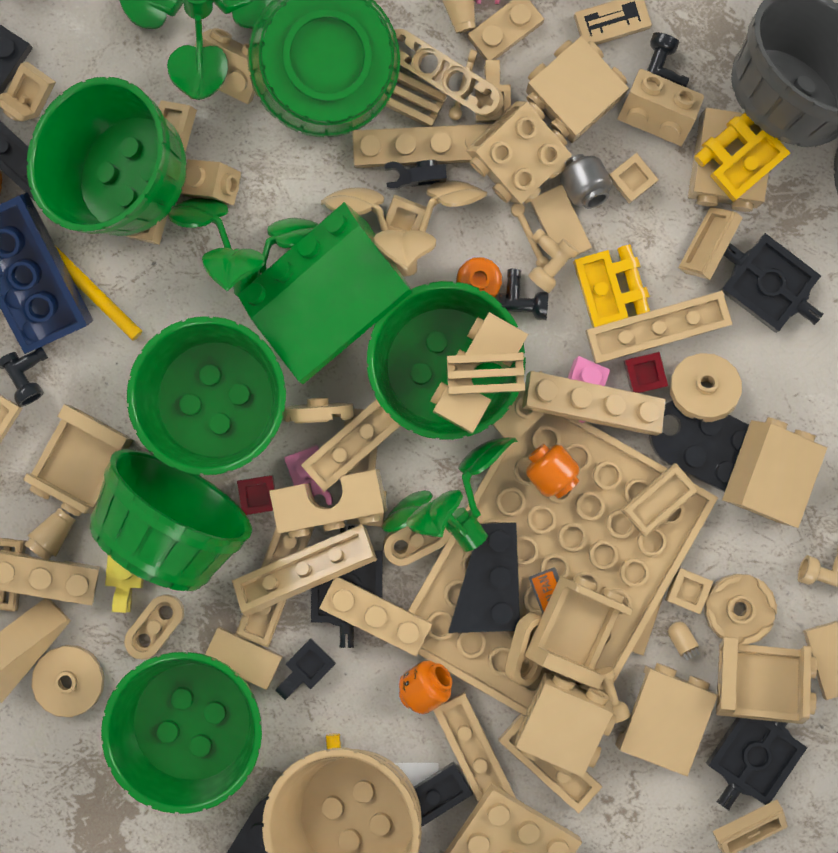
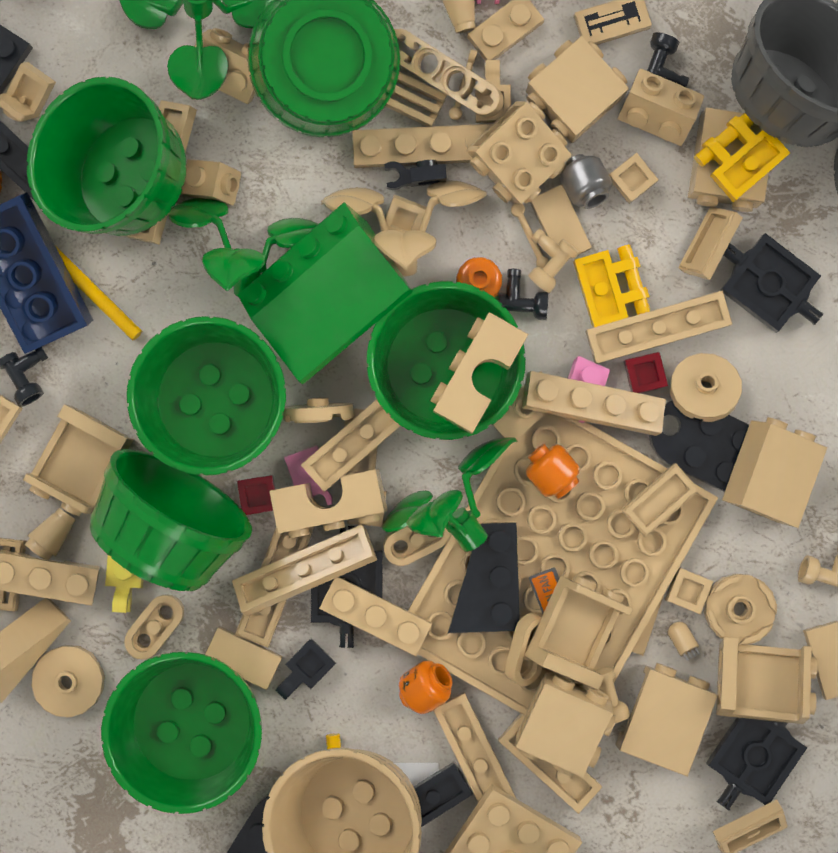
tan tile [447,352,525,395] -> none

